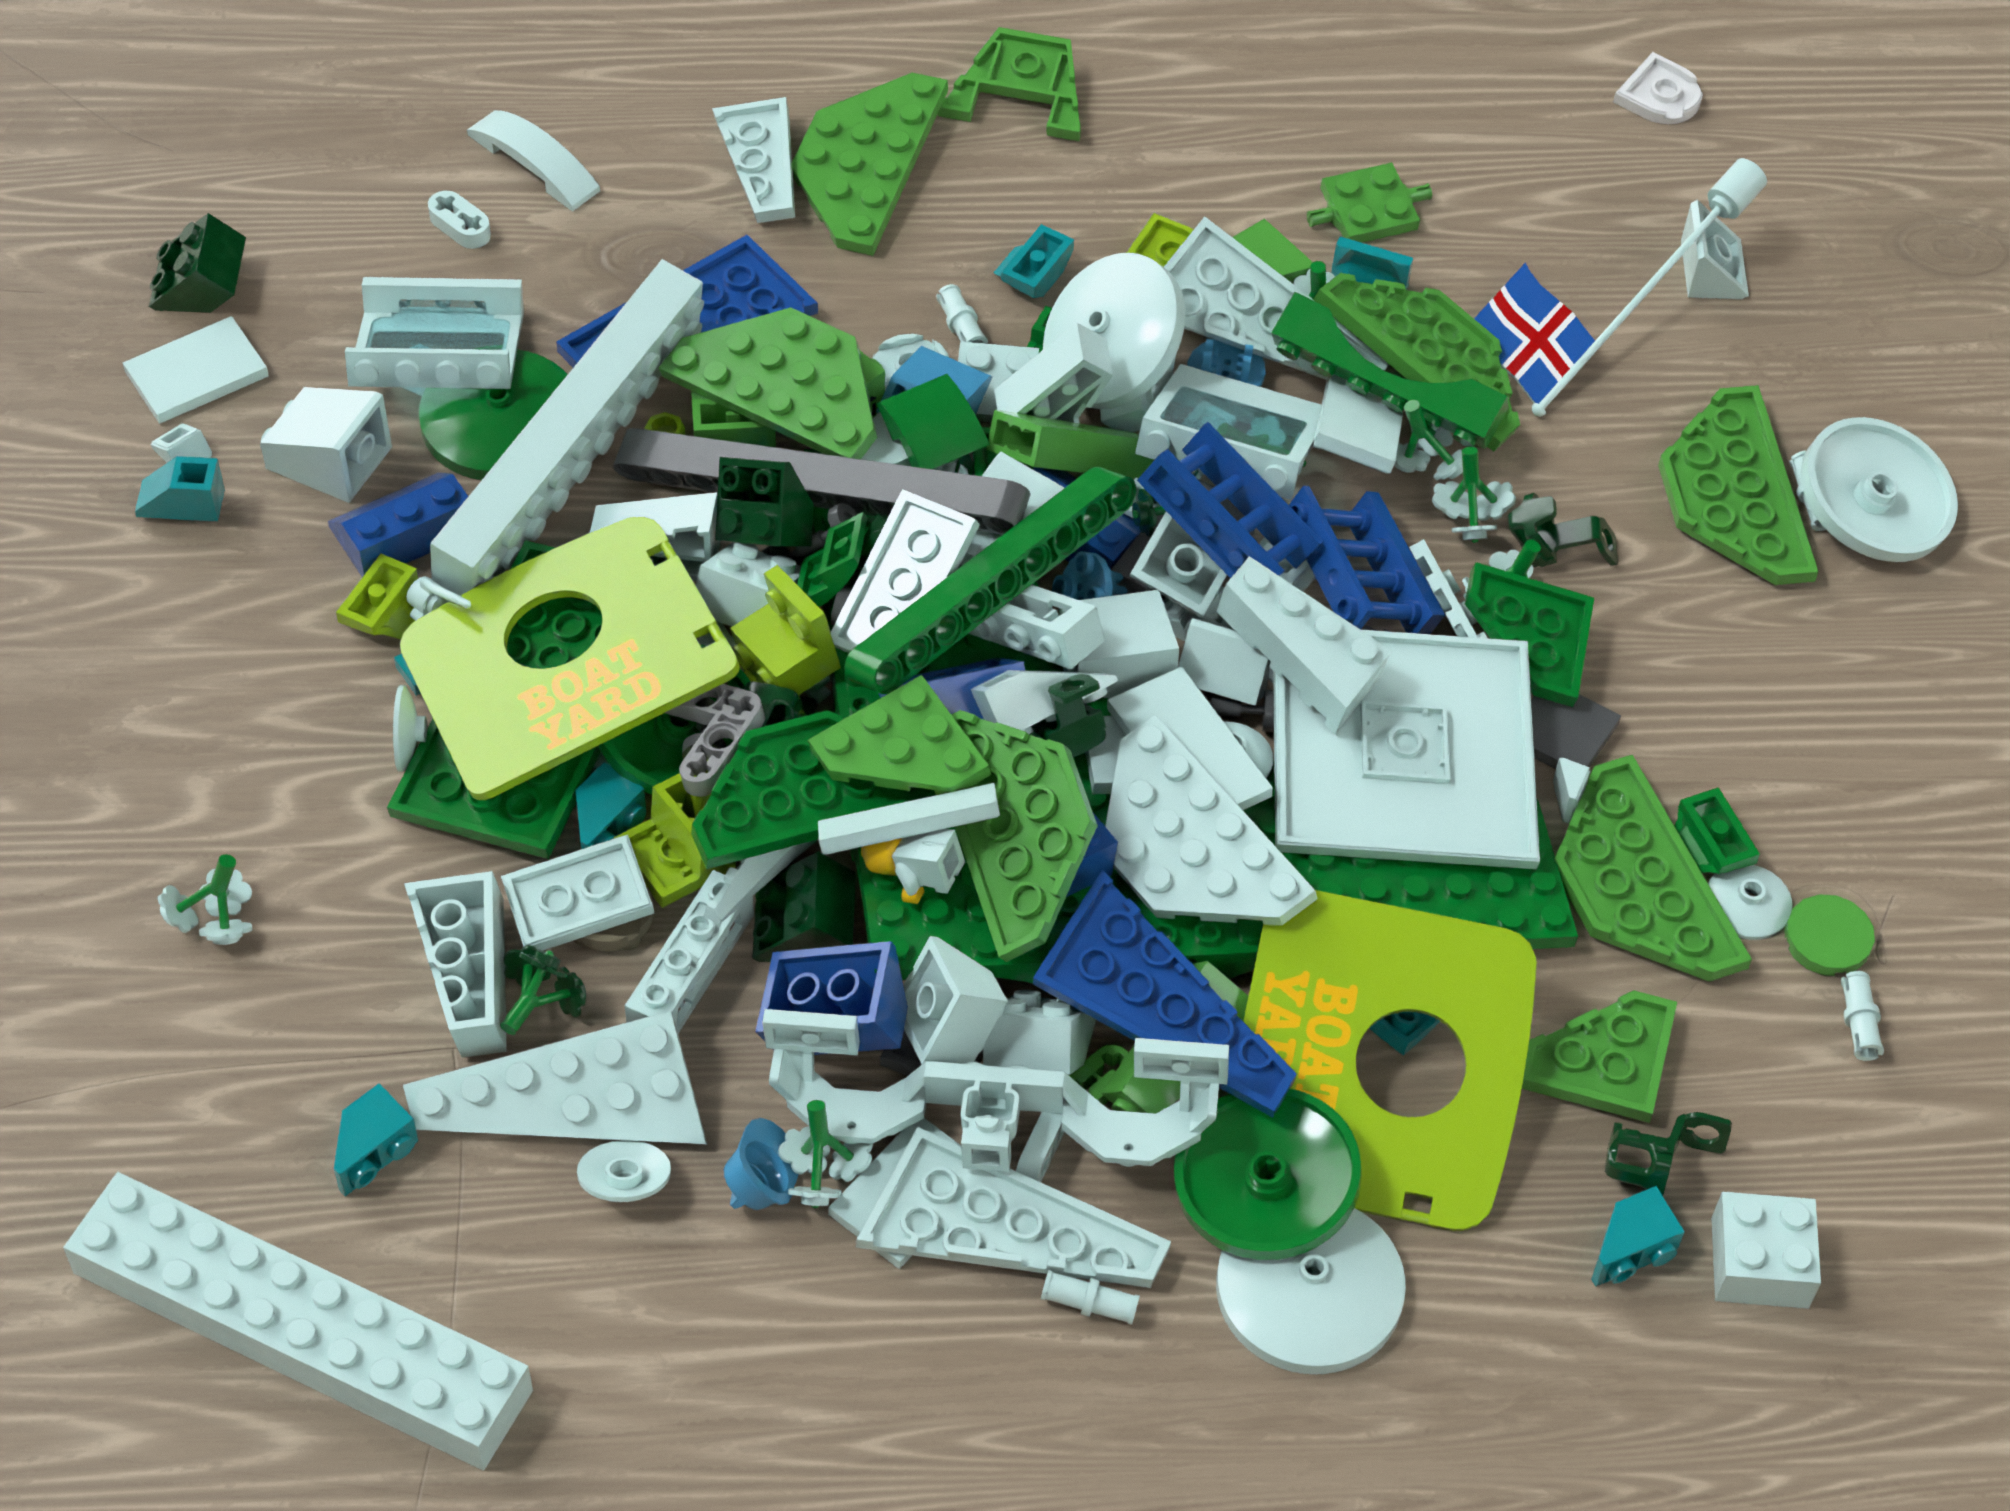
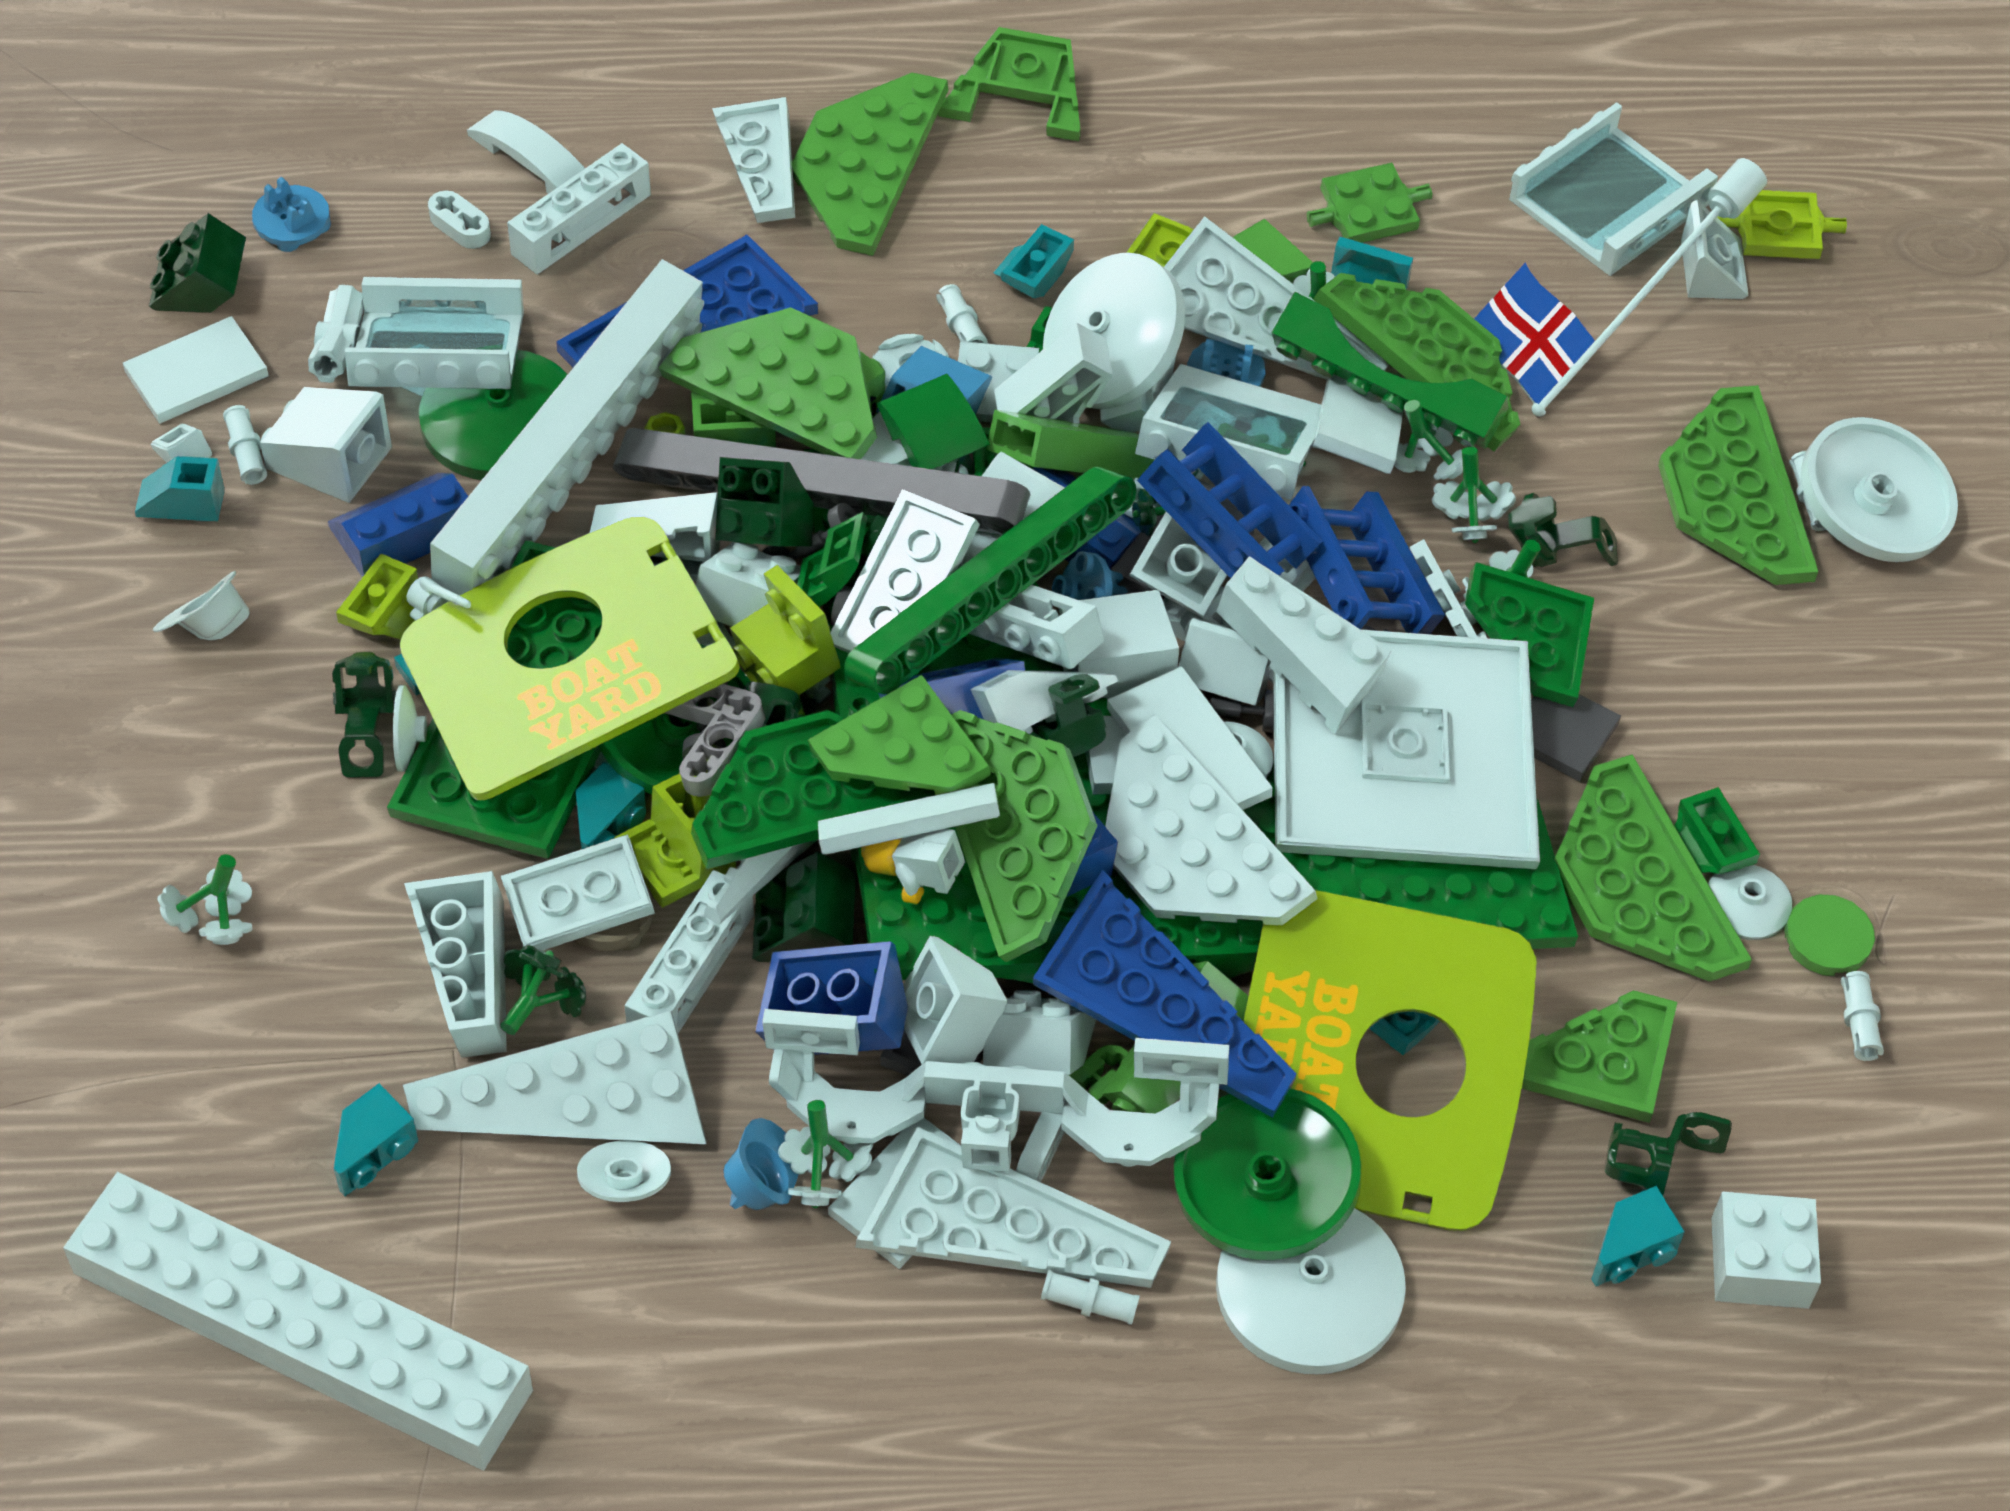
light aqua slope [1553,758,1590,824] -> none
white tile [1613,52,1703,124] -> none
none -> light aqua piece [153,571,250,640]
none -> light aqua pin [223,405,267,485]
none -> dark azure plate [252,177,331,252]
none -> light aqua piece [308,285,364,383]
none -> dark green piece [332,652,397,777]
none -> light aqua brick [507,143,651,275]
none -> panel [1509,102,1718,276]
none -> lime plate [1717,190,1847,259]

